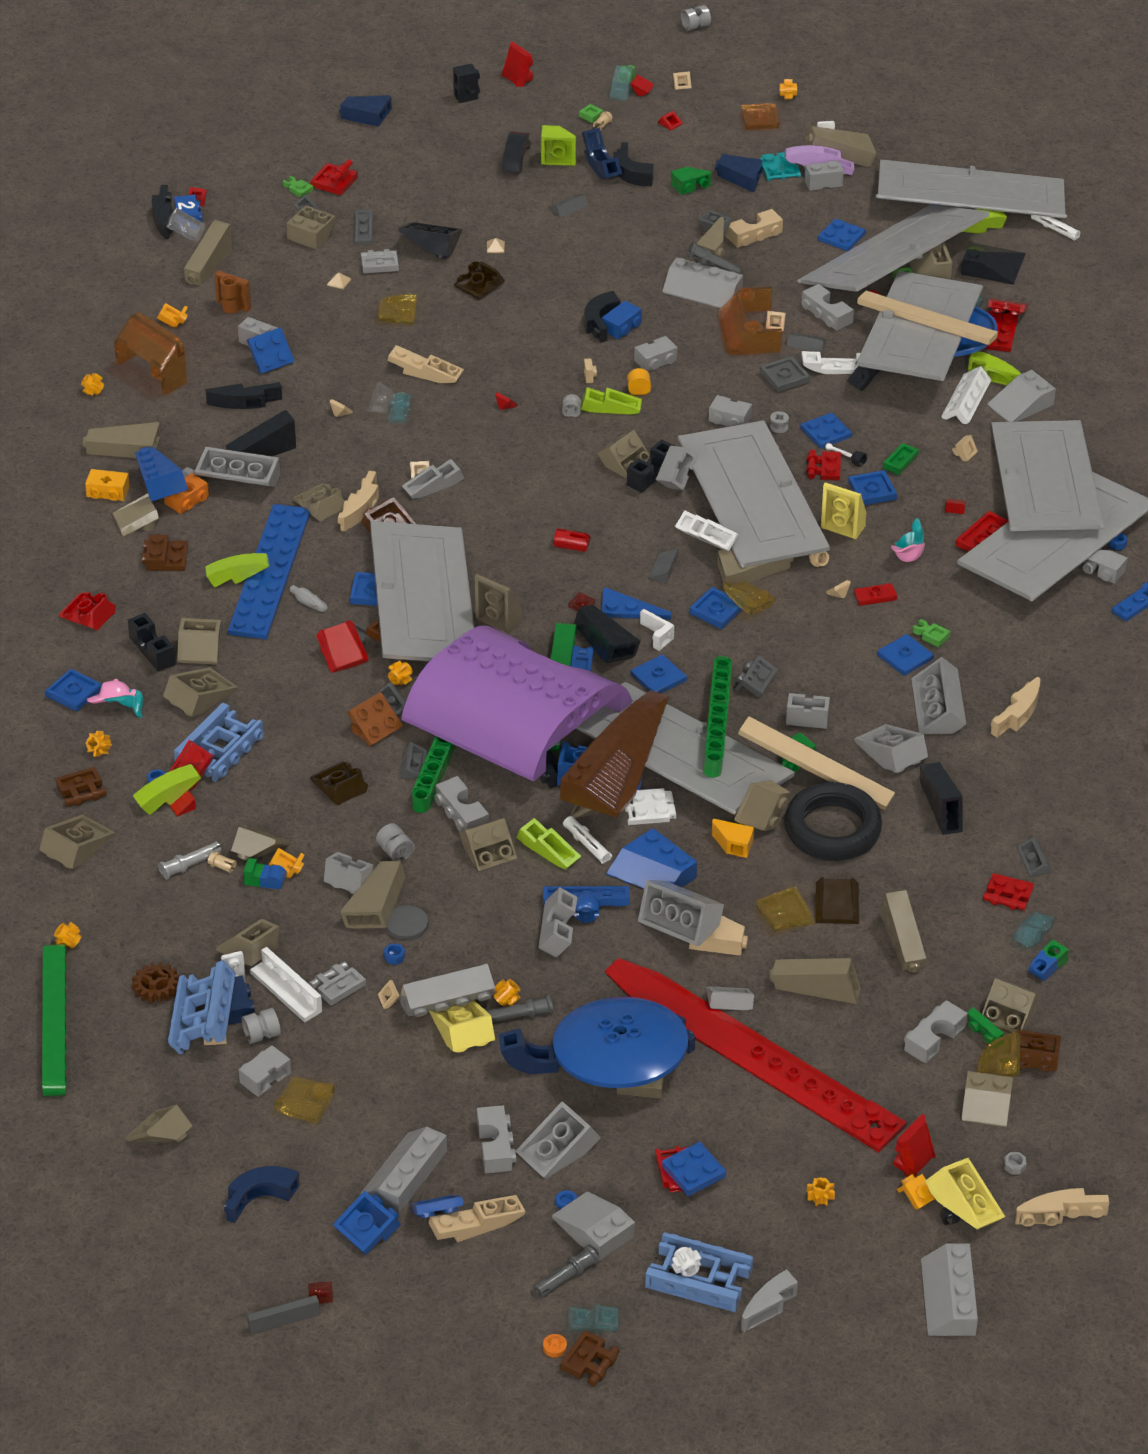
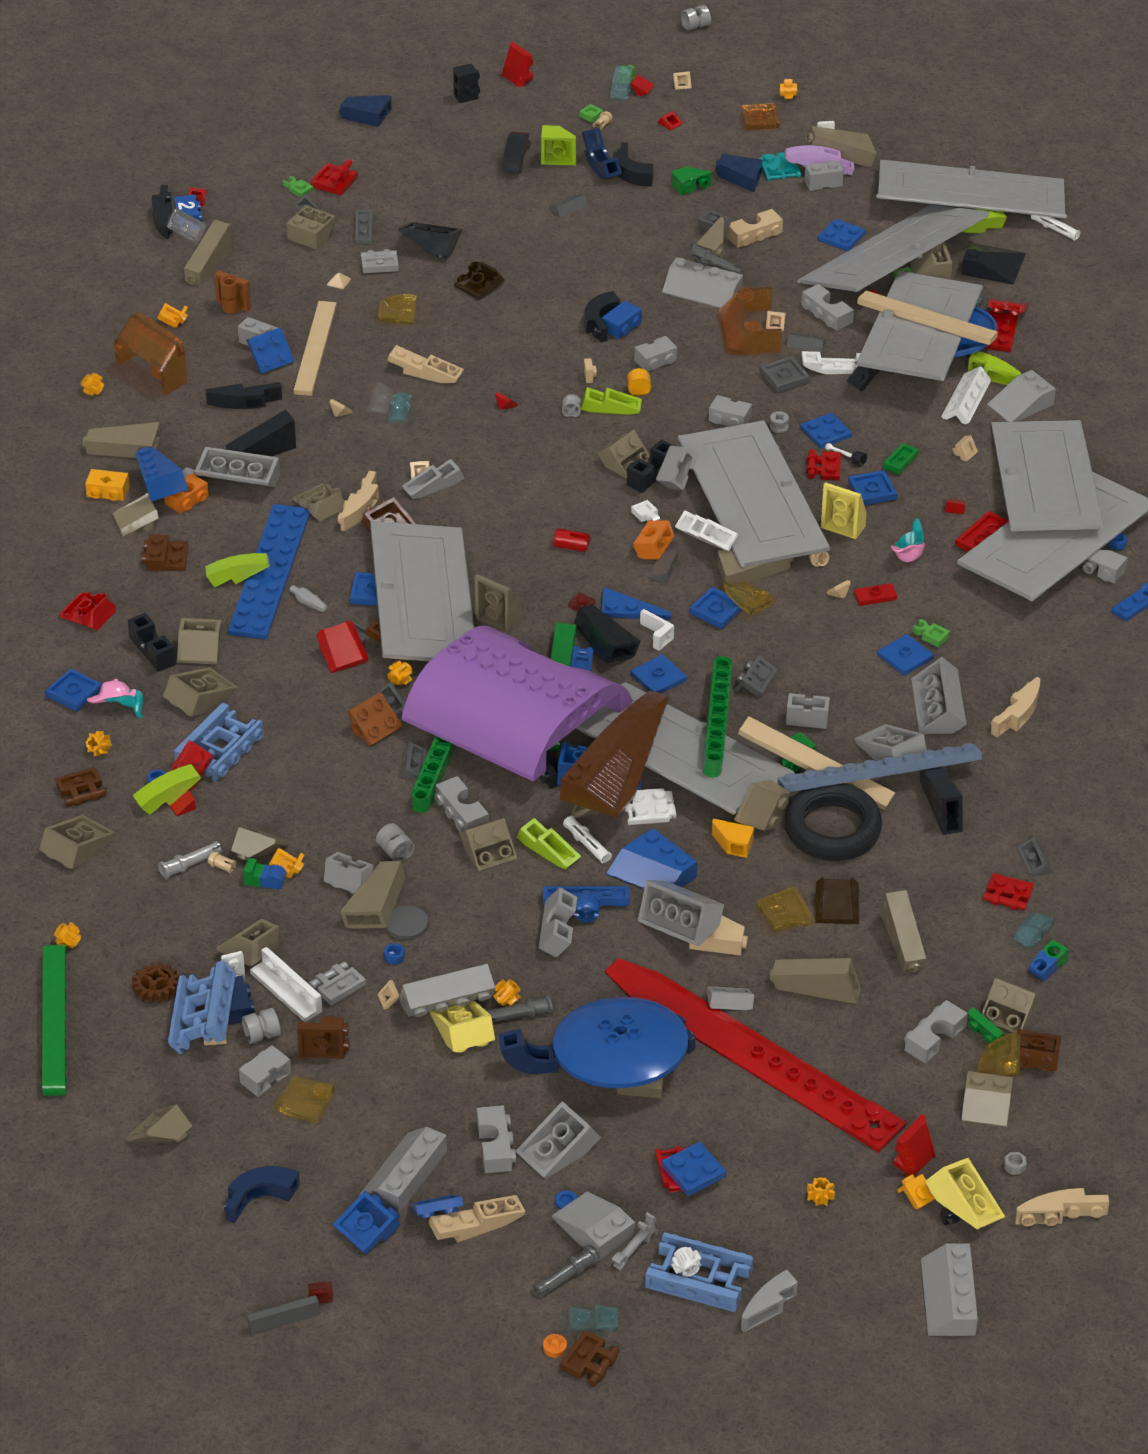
dark brown slope [310,761,368,806] -> none
tan slope [487,238,505,253] -> none
none -> tan tile [294,301,337,396]
none -> reddish brown plate [297,1016,349,1059]
none -> light grey bar [612,1212,658,1271]
none -> white plate [631,500,660,522]
none -> orange brick [633,520,674,559]
none -> sand blue plate [777,743,982,792]

